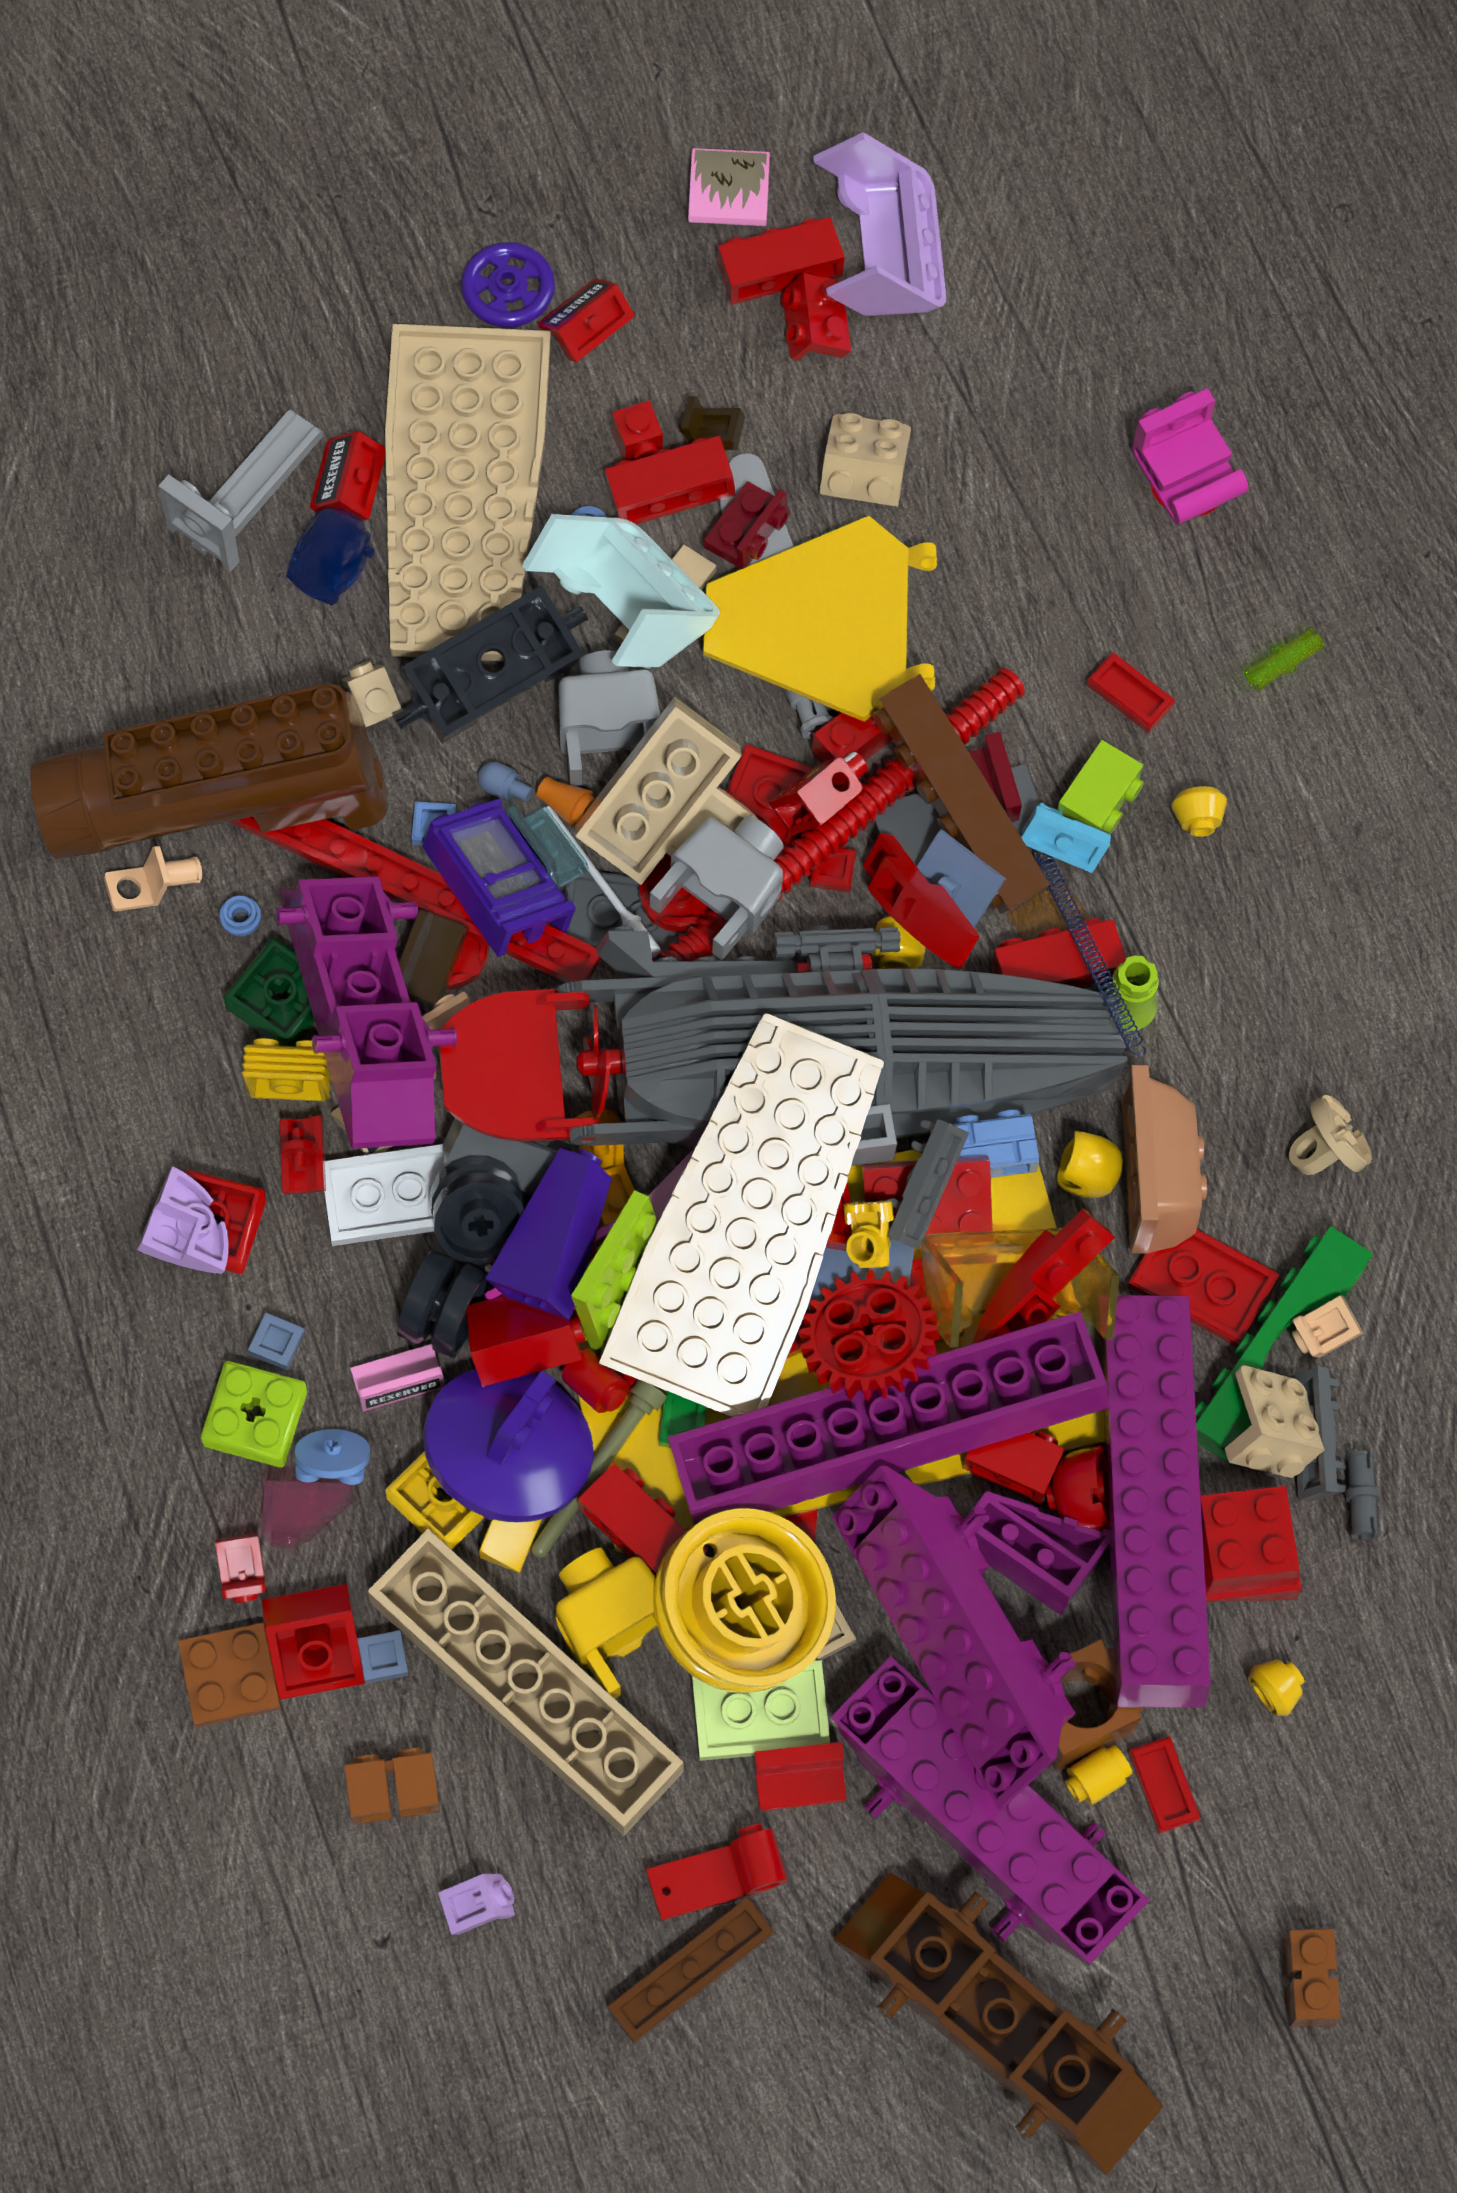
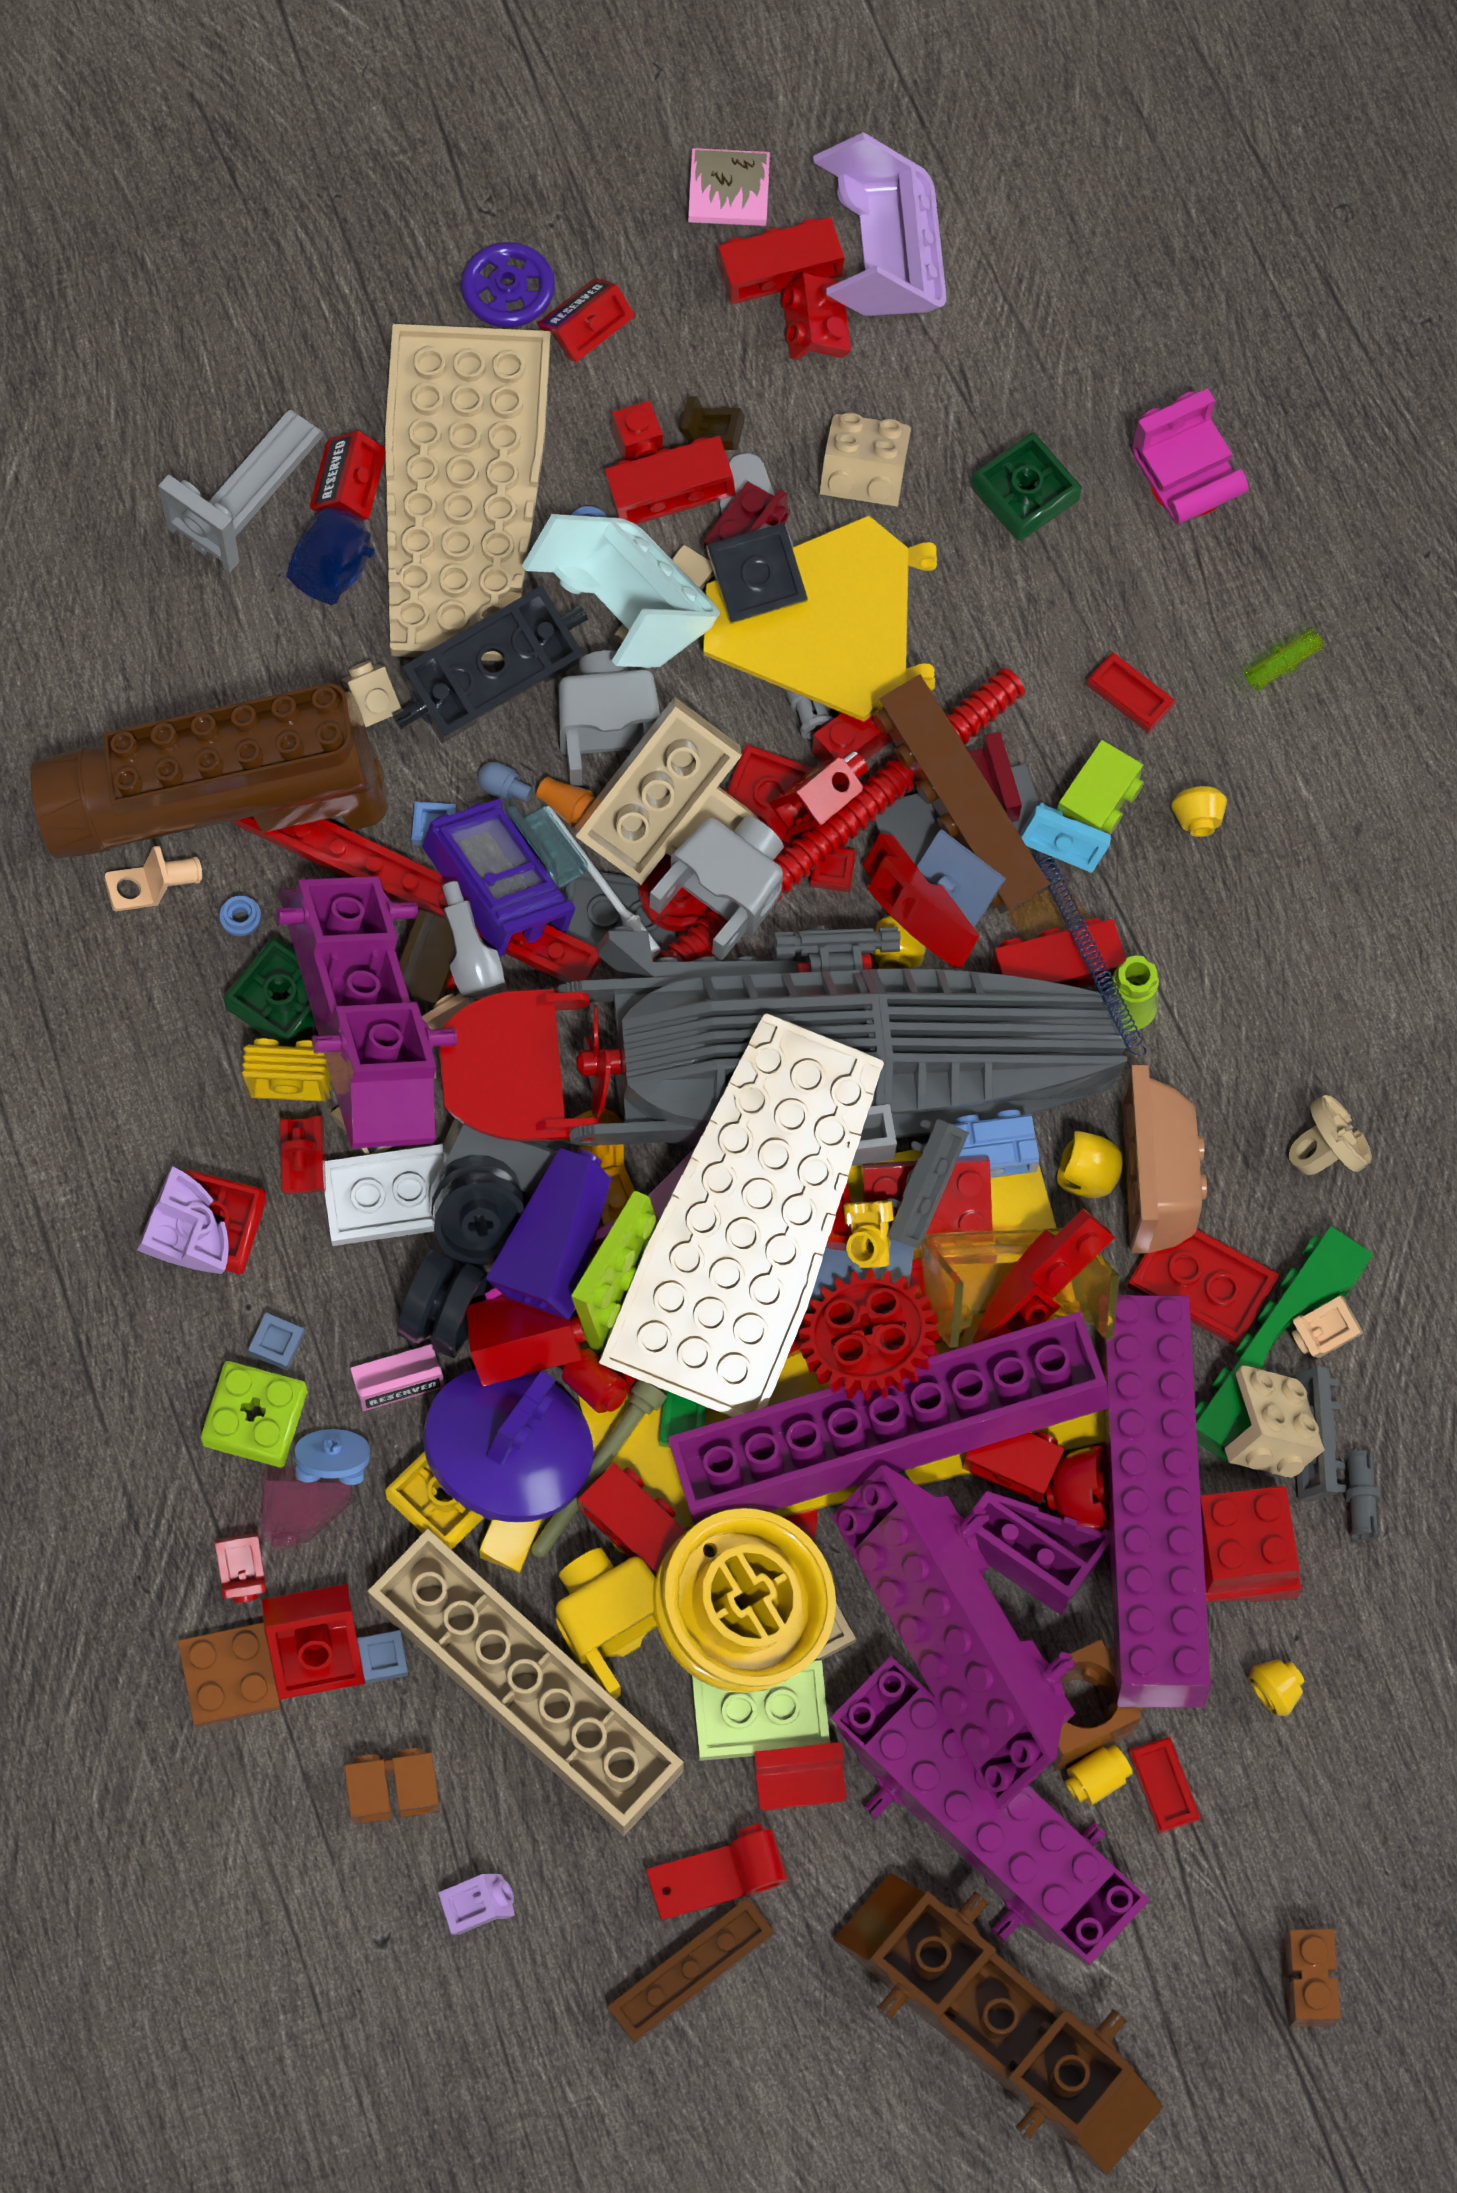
none -> light grey animal [442,881,505,997]
none -> black tile [706,522,808,624]
none -> dark green brick [971,432,1082,541]

